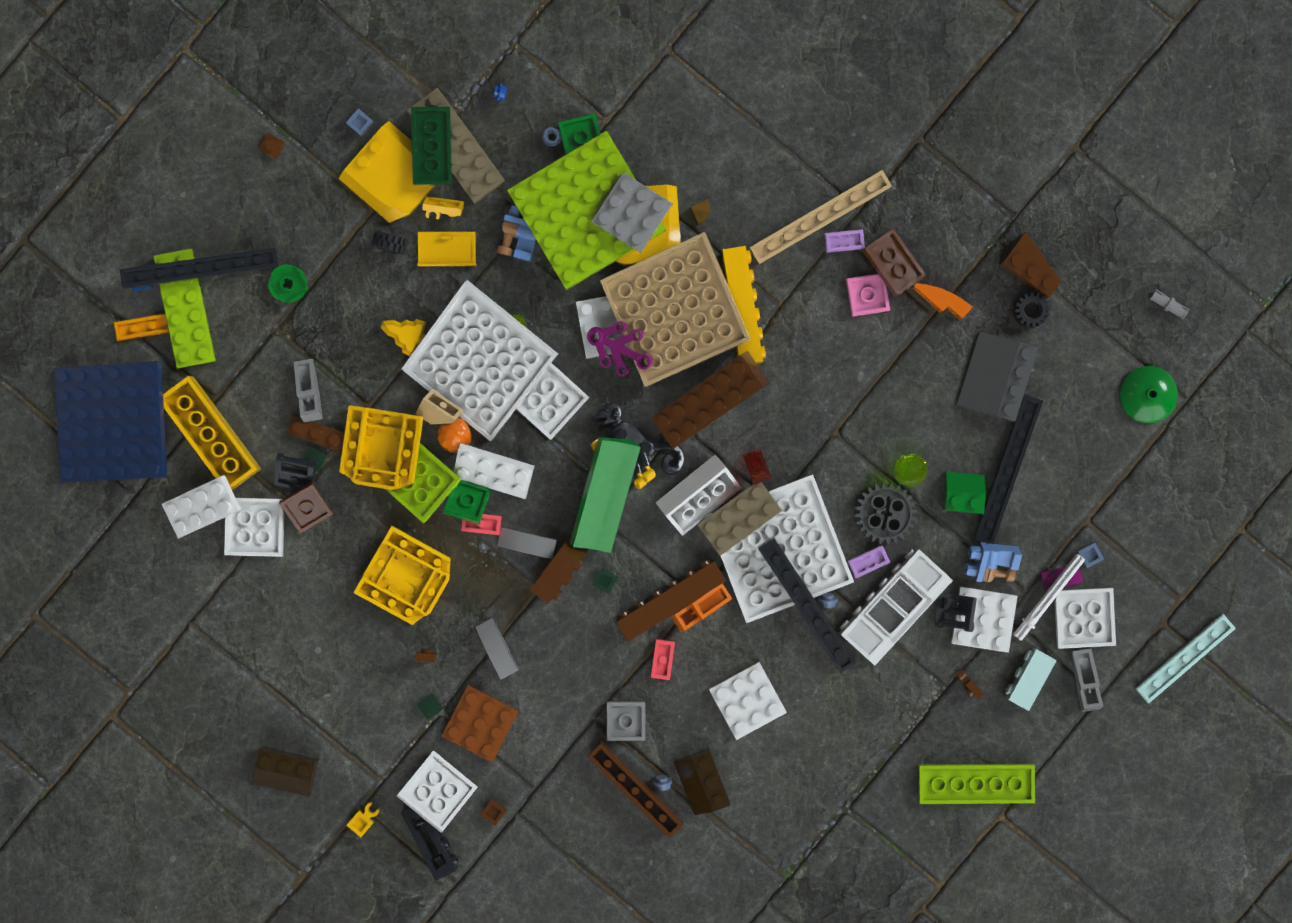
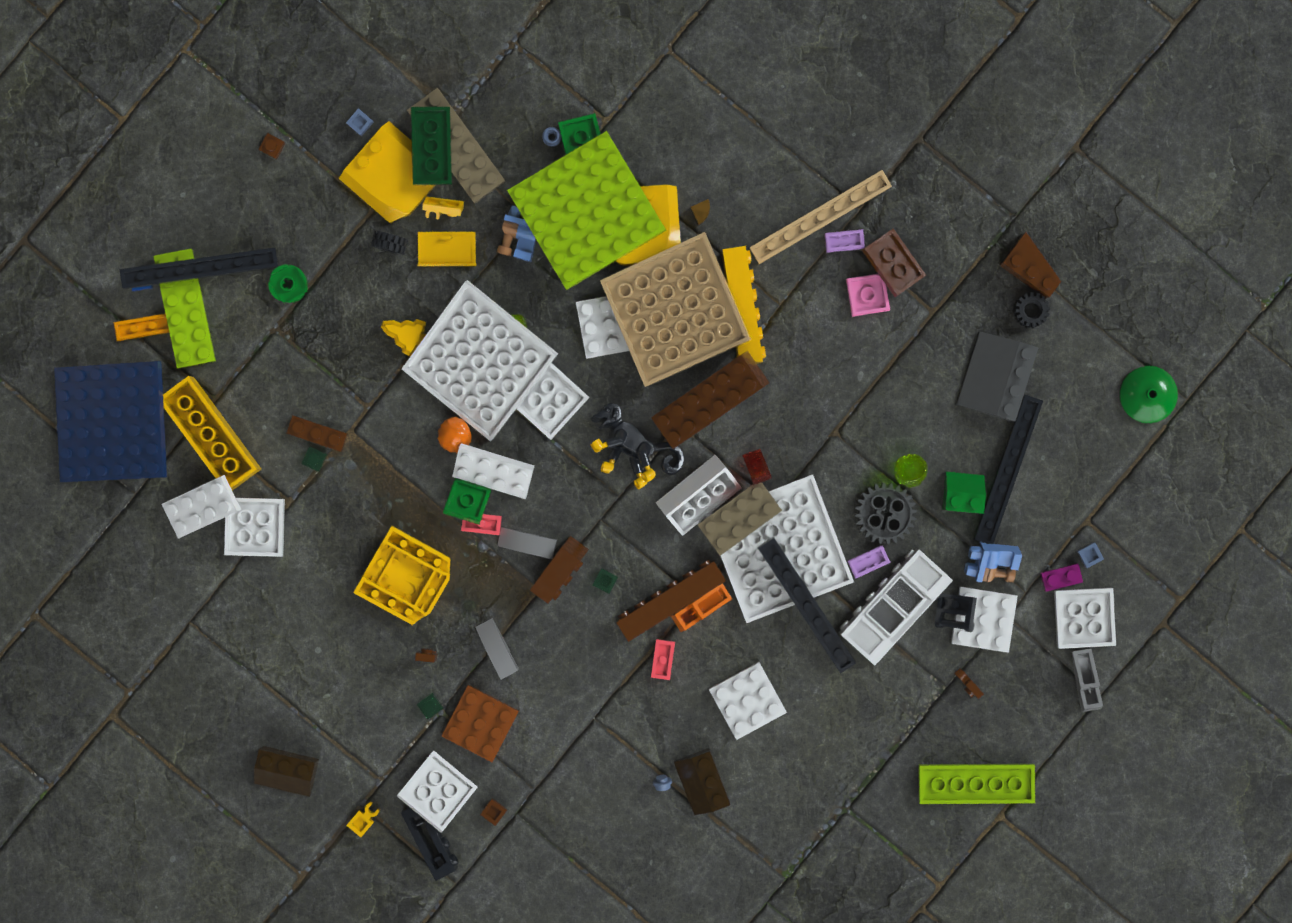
black plate [274,453,317,490] -> none
reddish brown plate [279,482,333,534] -> none
light grey slope [294,359,323,422] -> none
yellow wedge [339,405,423,490] -> none
lime plate [386,443,462,523] -> none
tan slope [416,389,464,425] -> none
blue plate [493,83,507,102] -> none
green arch [569,437,641,553] -> none
magenta plant [587,321,653,376] -> none
reddish brown brick [587,740,683,838] -> none
light grey plate [592,172,673,253] -> none
light grey plate [607,701,645,741] -> none
sand blue plate [818,593,838,608] -> none
orange slope [912,283,972,320] -> none
light aqua brick [1005,648,1057,711] -> none
white axle [1013,554,1085,641] -> none
light aqua tile [1135,613,1236,704] -> none
light grey pin [1150,289,1190,320] -> none

